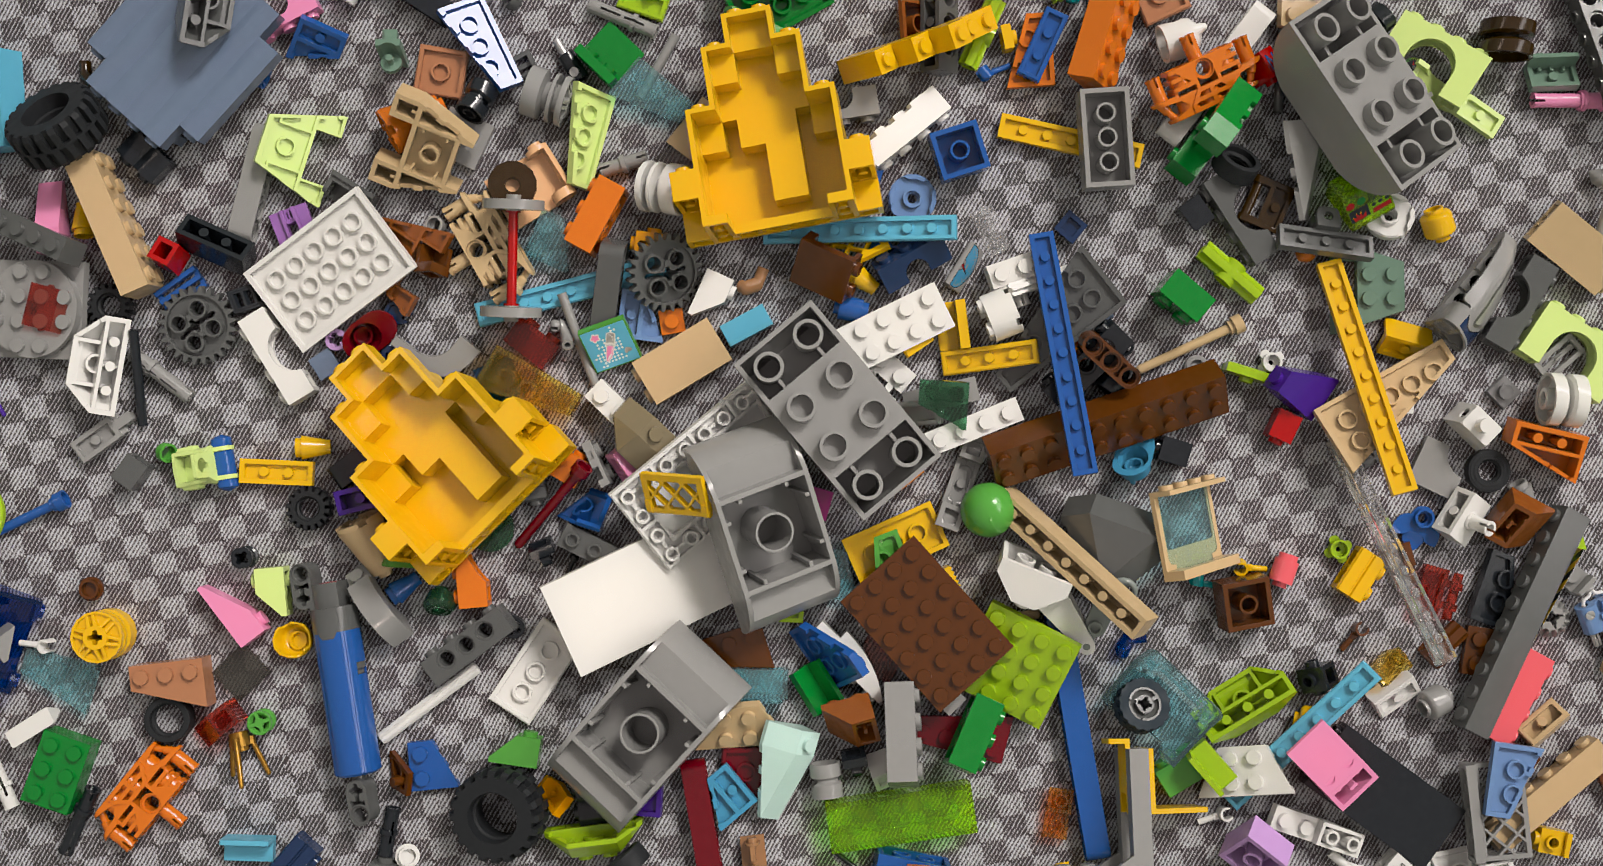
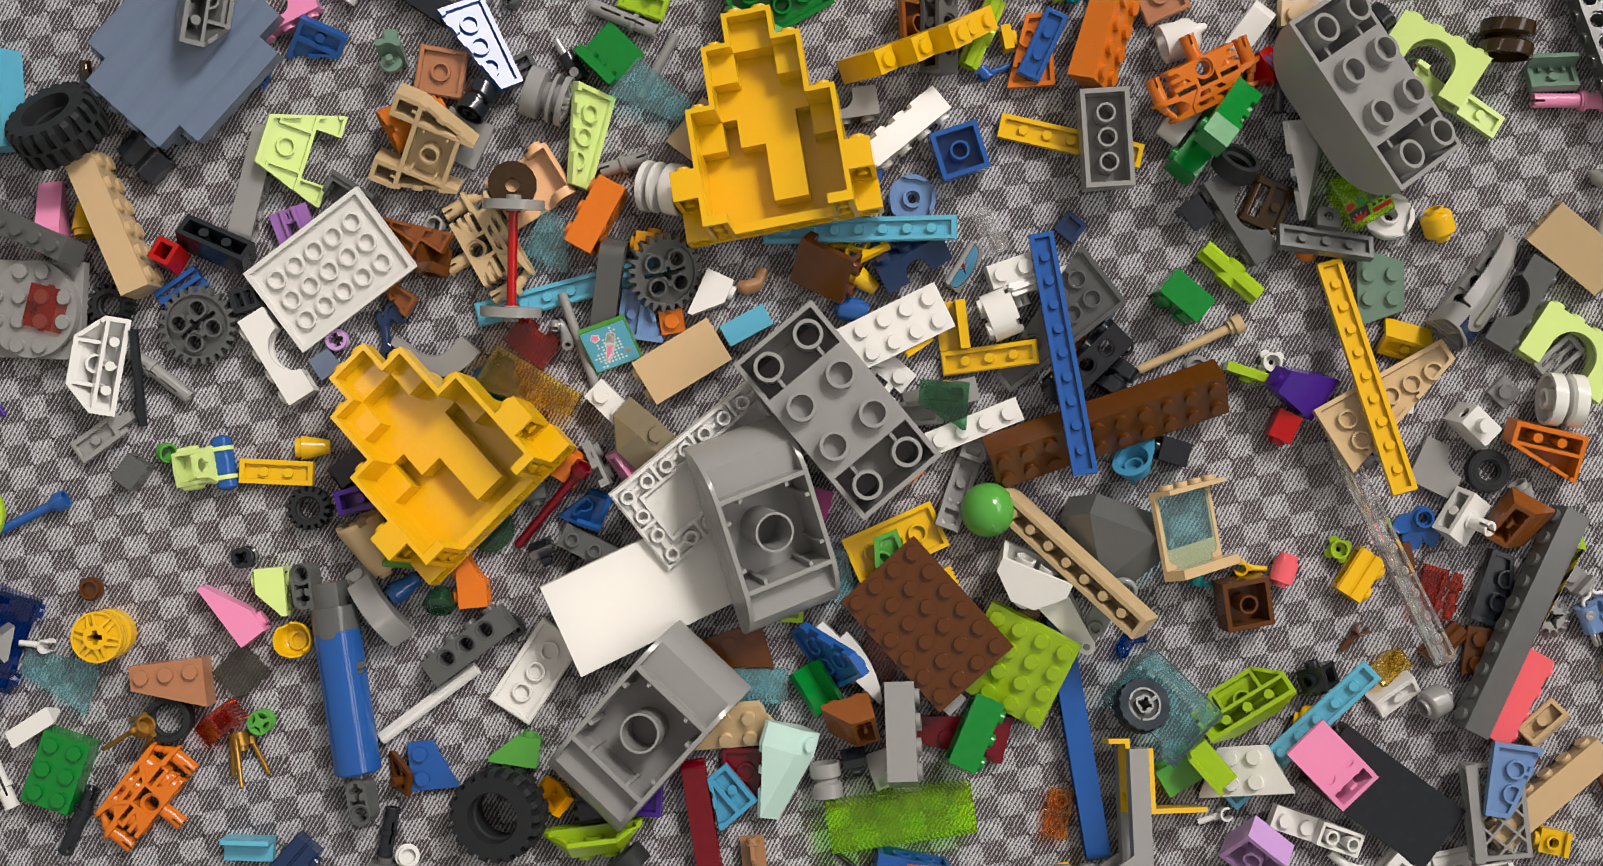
dark red piece [342,310,397,356] -> none
yellow window [639,471,713,518] -> none
reddish brown beam [1078,330,1141,389] -> none
none -> pearl gold plant [101,712,157,754]

